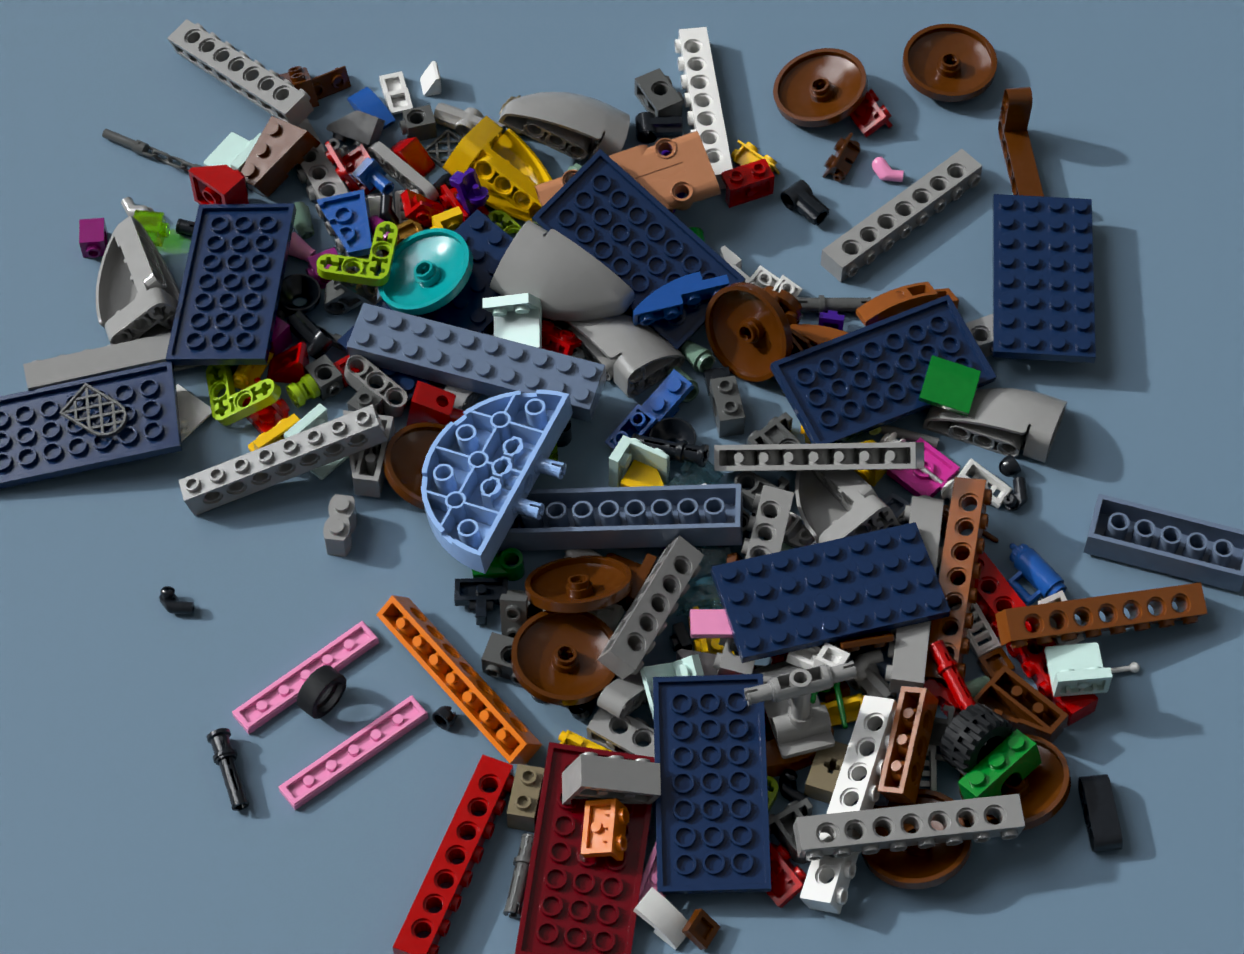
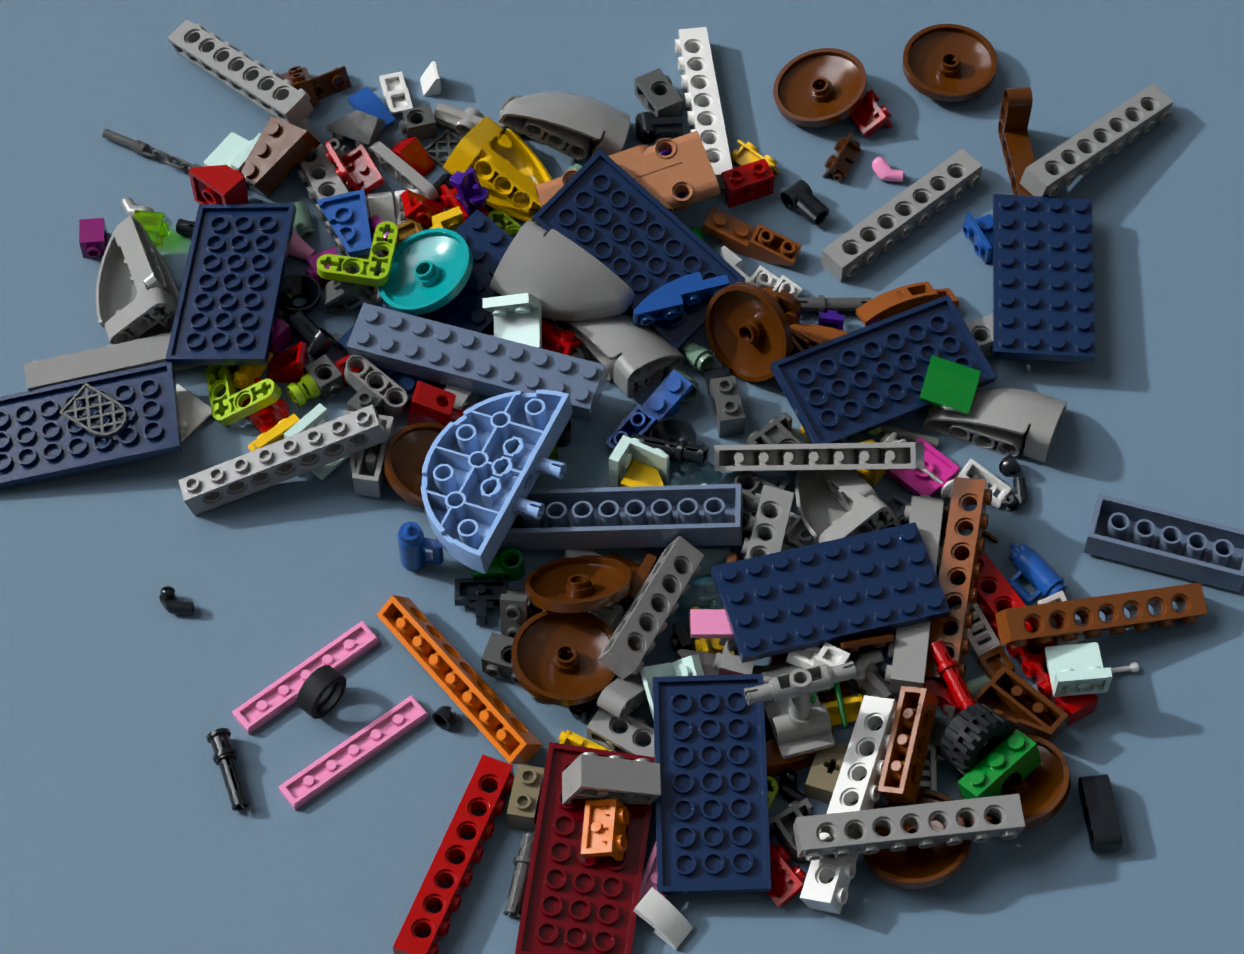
light grey brick [323,494,357,557] -> none
blue bracket [352,158,394,195] -> none
black arm [379,195,400,225] -> none
reddish brown plate [682,908,720,950] -> none
none -> blue piece [397,522,444,572]
none -> dark orange slope [701,207,802,266]
none -> blue bracket [962,213,993,264]
none -> light grey brick [1020,83,1174,197]

